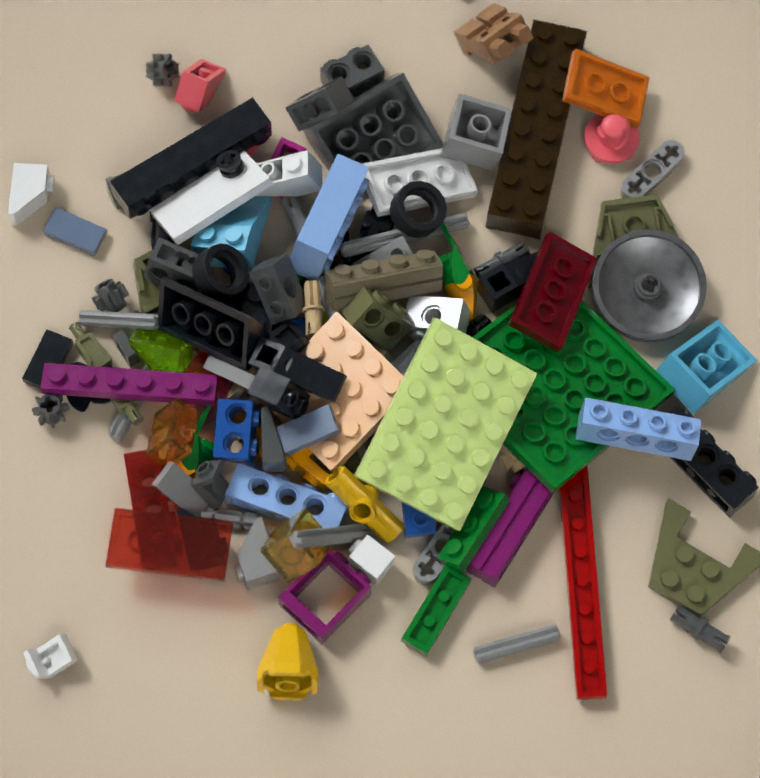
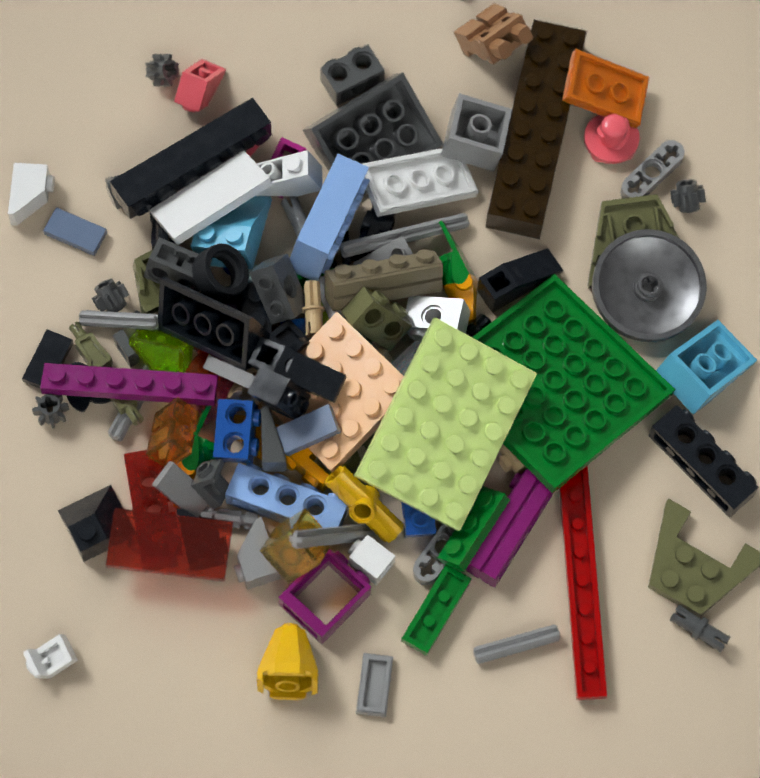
black bush [216,150,245,178] -> none
dark grey brick [285,76,355,132] -> none
black tyre [390,181,447,238] -> none
dark grey pin [473,241,530,279] -> none
dark red plate [508,231,598,353] -> none
light blue brick [576,397,701,461] -> none
none -> black slope [58,485,137,562]
none -> light grey tile [356,653,393,717]
none -> dark grey gear [670,179,706,213]

